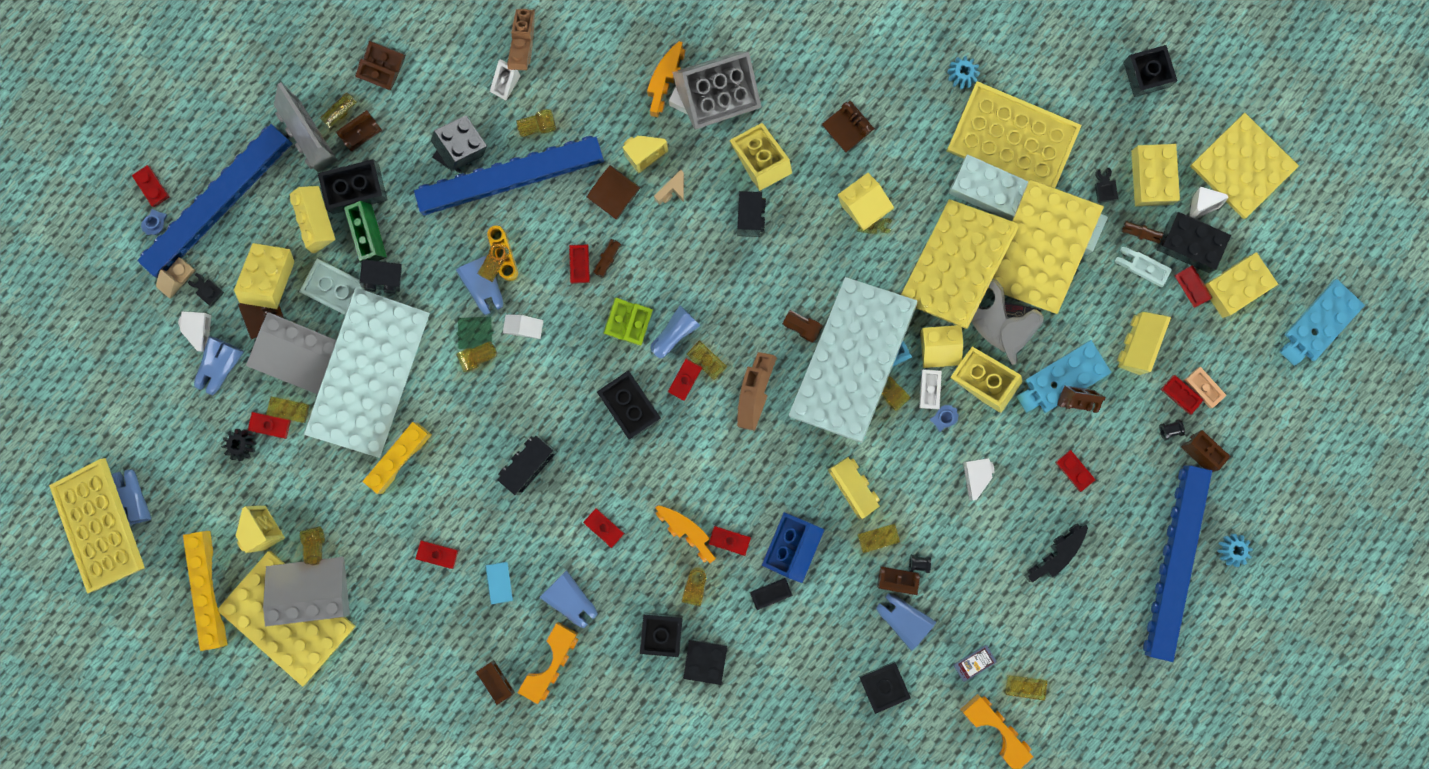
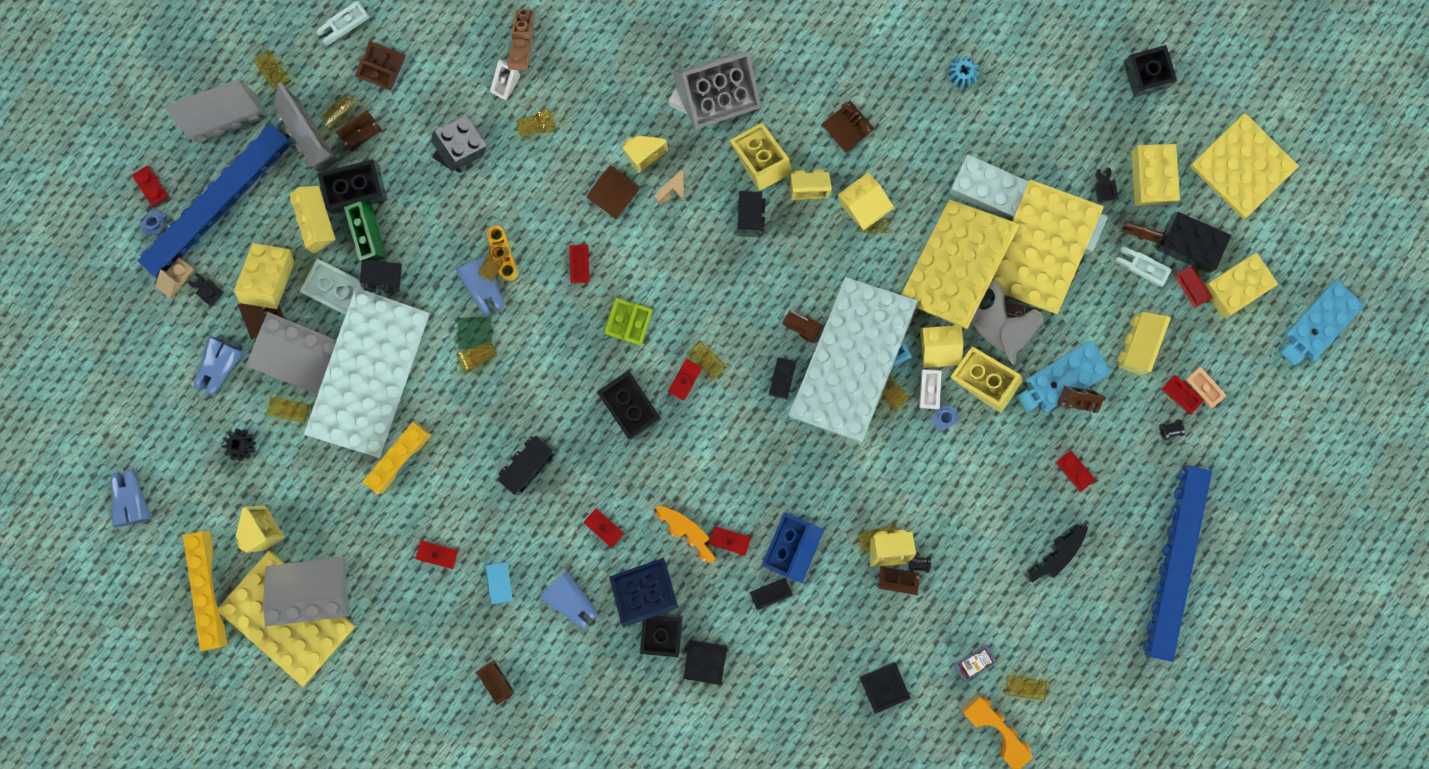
light yellow plate [49,458,145,594] -> none
white slope [178,312,211,352] -> none
red plate [248,412,291,439] -> none
clear yellow piece [300,526,325,566] -> none
blue brick [414,136,604,215] -> none
white slope [503,315,543,339] -> none
light orange arch [517,622,579,704] -> none
reddish brown pin [593,239,621,278] -> none
light orange slope [647,41,686,117] -> none
medium blue piece [650,306,701,358] -> none
clear yellow piece [682,567,706,607] -> none
medium nougat slope [737,352,777,431] -> none
light yellow slope [827,457,880,519] -> none
medium blue piece [876,593,936,651] -> none
light yellow plate [947,81,1082,188] -> none
white slope [963,458,994,500] -> none
reddish brown hinge [1181,430,1231,473] -> none
white slope [1189,187,1229,219] -> none
medium azure gear [1217,534,1253,567] -> none
none -> light grey slope [165,79,265,142]
none -> clear yellow plate [253,50,291,92]
none -> light aqua hinge [316,1,370,45]
none -> dark blue plate [609,558,679,628]
none -> black brick [768,357,797,400]
none -> light yellow slope [790,169,832,200]
none -> light yellow slope [870,530,916,567]

